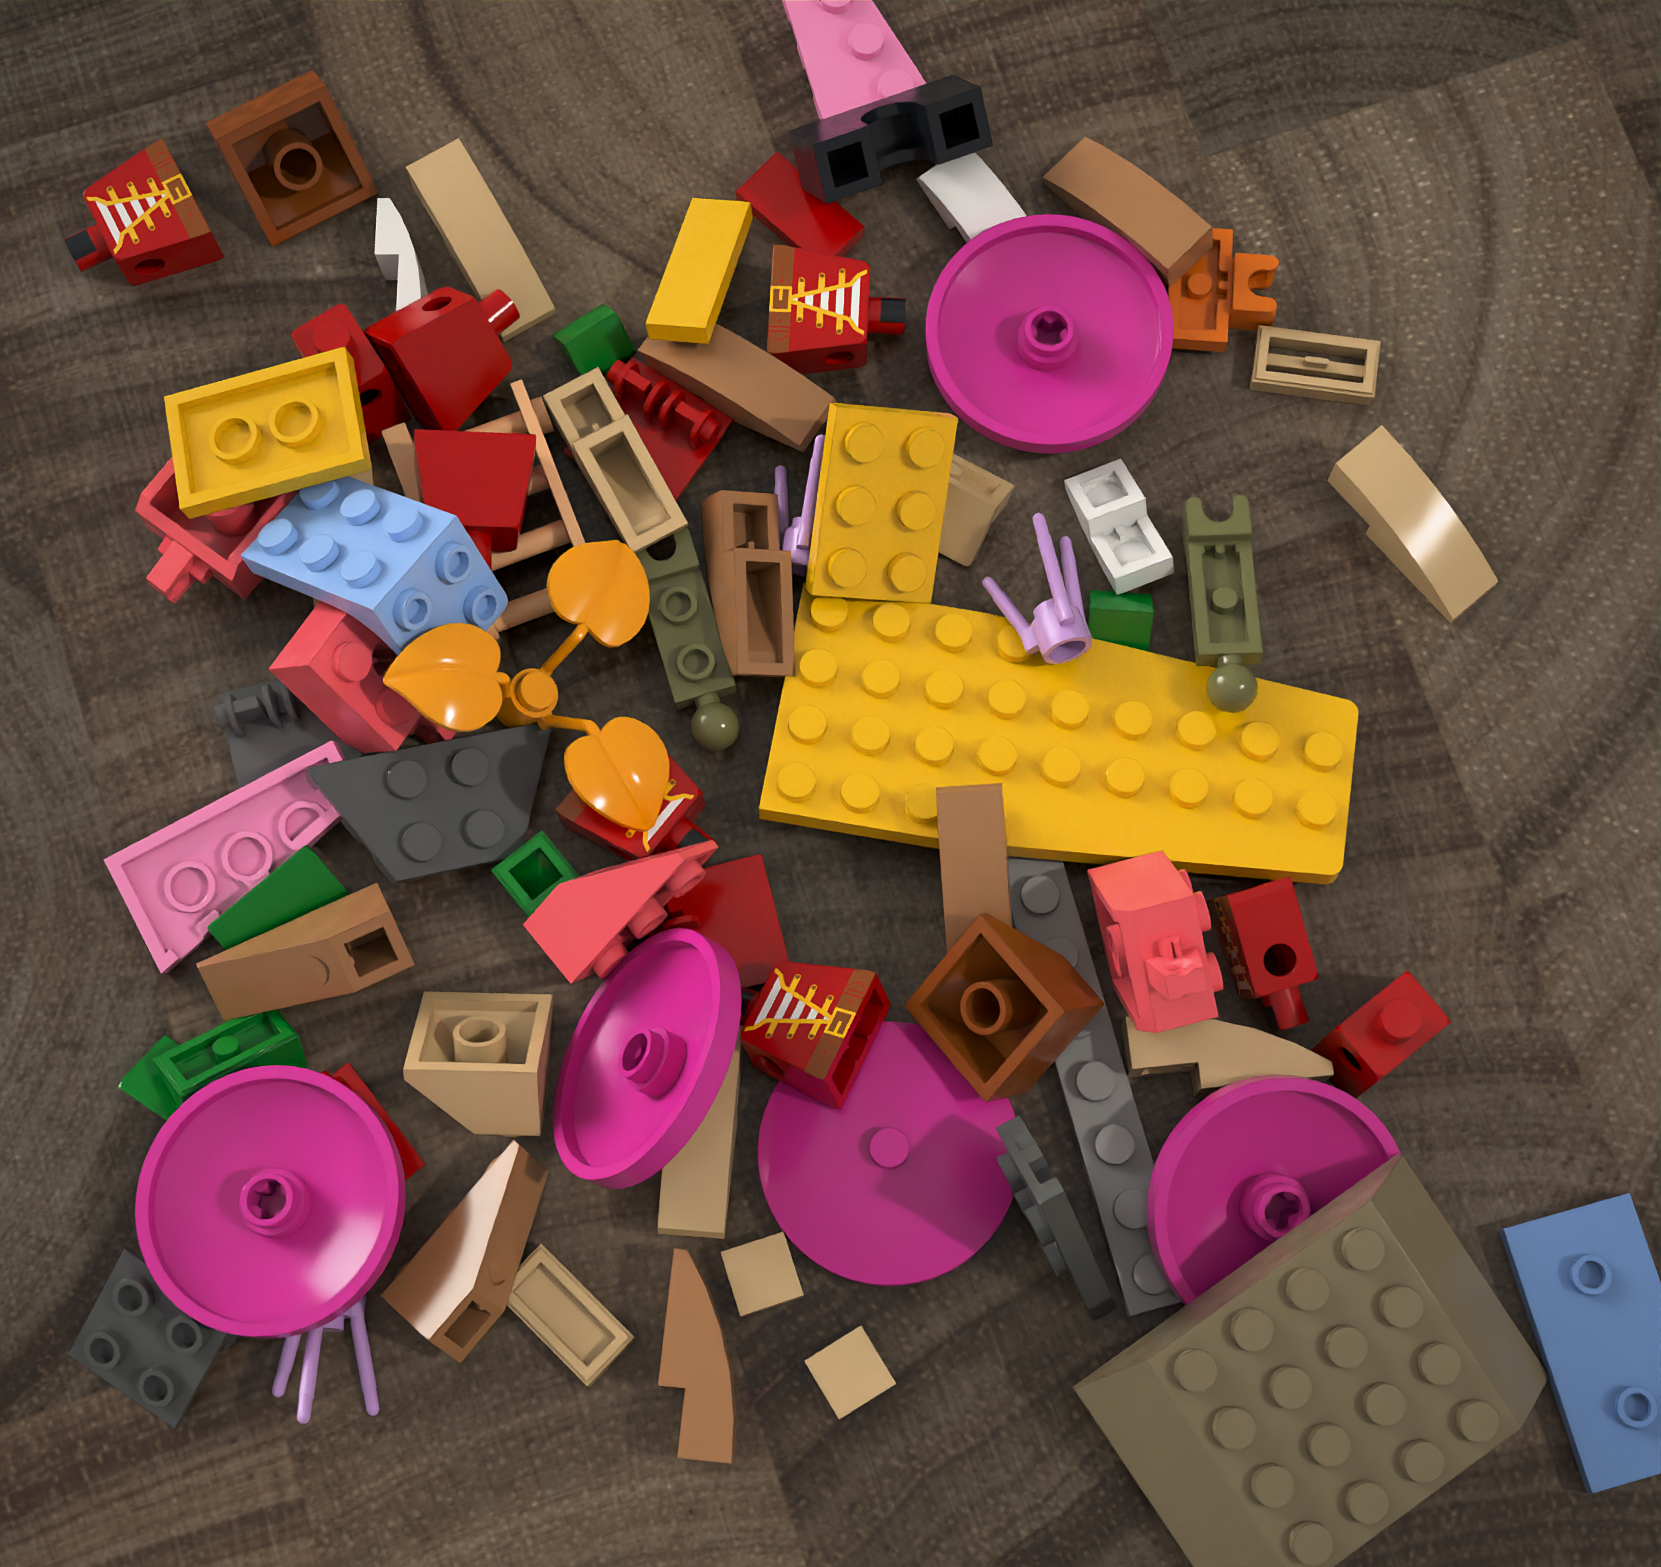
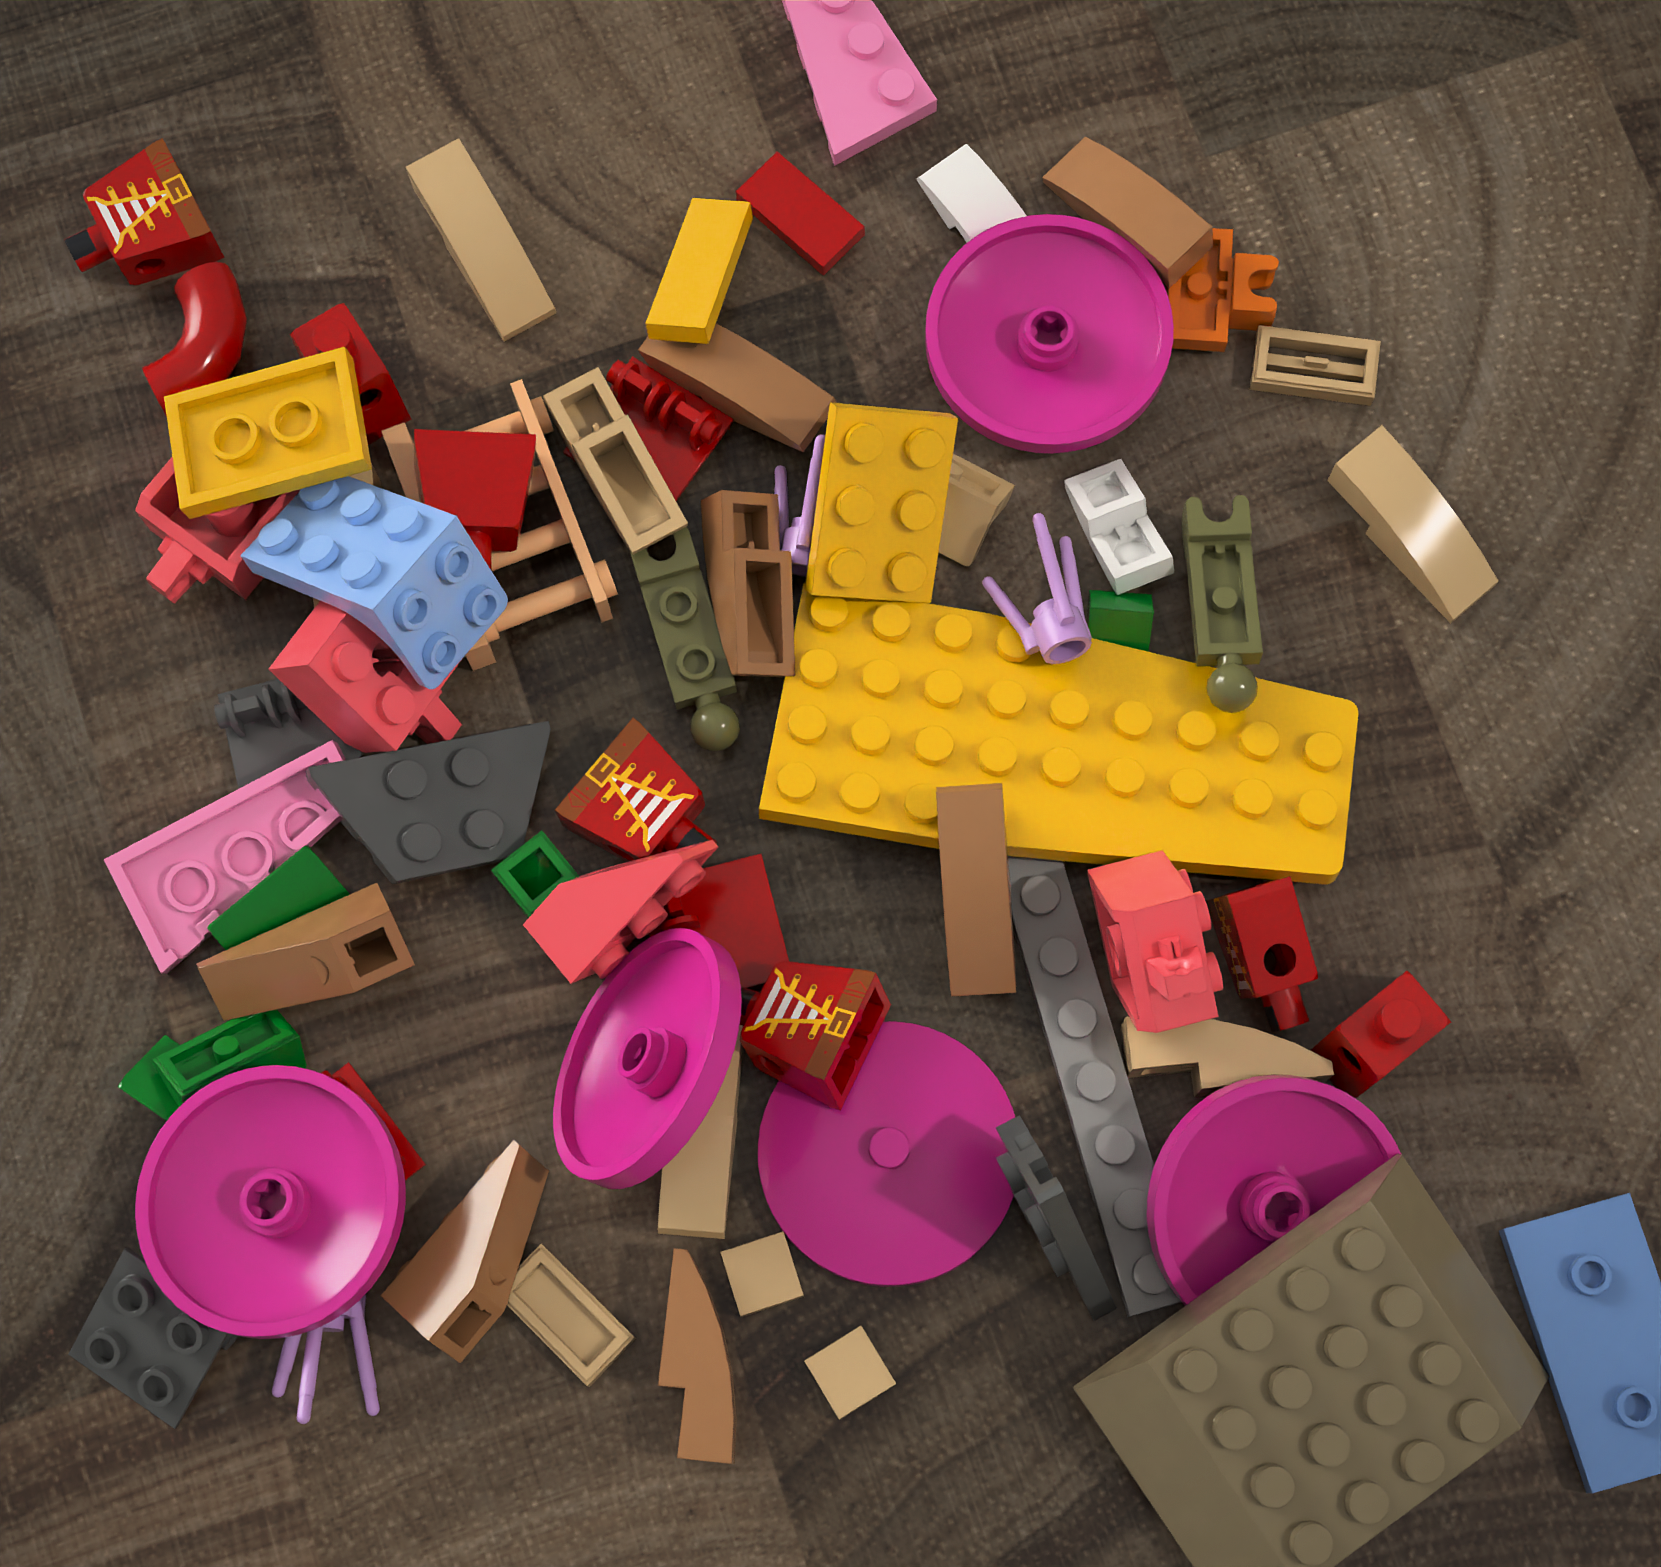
dark orange slope [205,70,379,247] -> none
red torso [363,287,520,431] -> none
white slope [375,198,428,311] -> none
light orange plant [383,540,669,832] -> none
tan slope [403,991,553,1137] -> none
green slope [552,304,636,376] -> none
torso [767,245,906,374] -> none
black arch [788,75,993,204] -> none
dark orange slope [904,913,1105,1103] -> none
none -> red cylinder [142,262,247,416]

